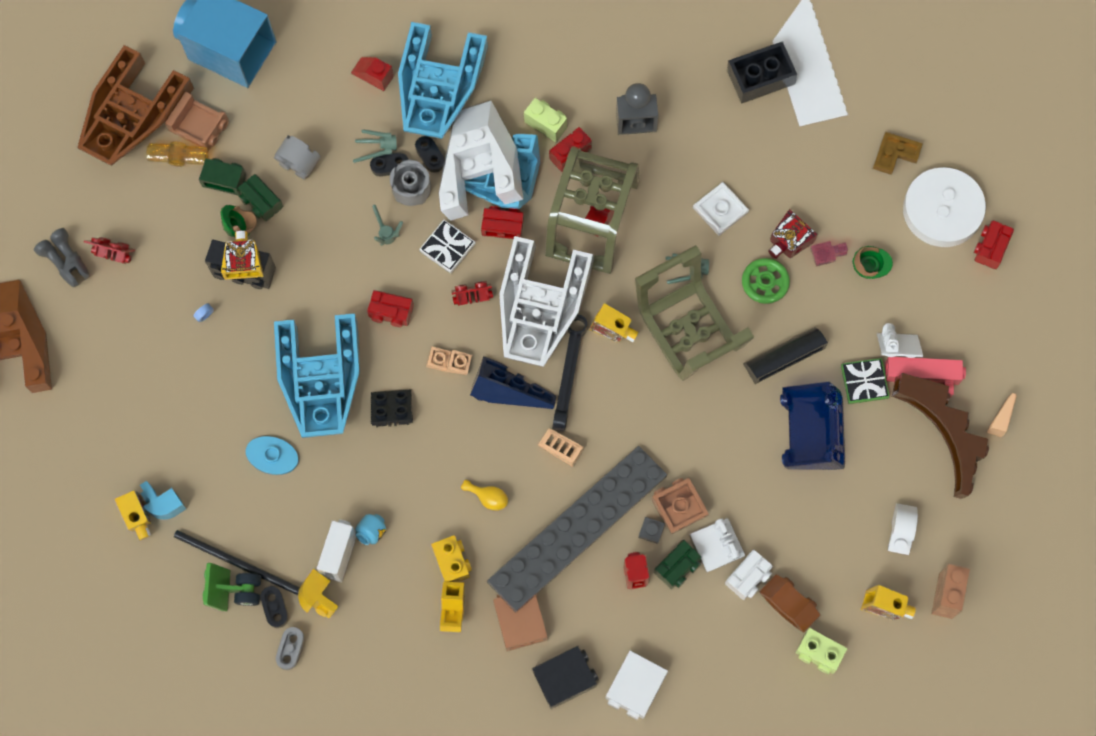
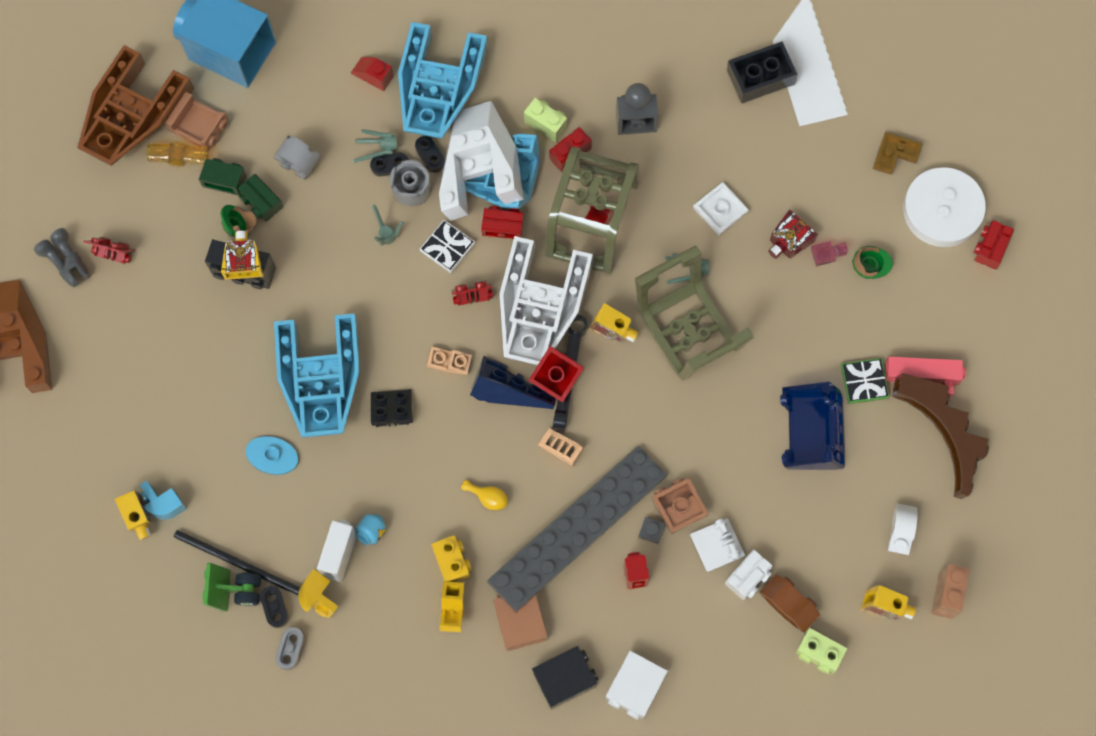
light blue tile [193,303,214,322] -> none
red brick [367,290,414,328] -> none
dark green brick [654,540,701,589] -> none
bright green plate [742,258,790,304] -> none
black brick [743,327,828,384] -> none
white hinge [877,323,923,358] -> none
light nougat slope [987,393,1016,437] -> none
none -> red slope [528,346,584,403]

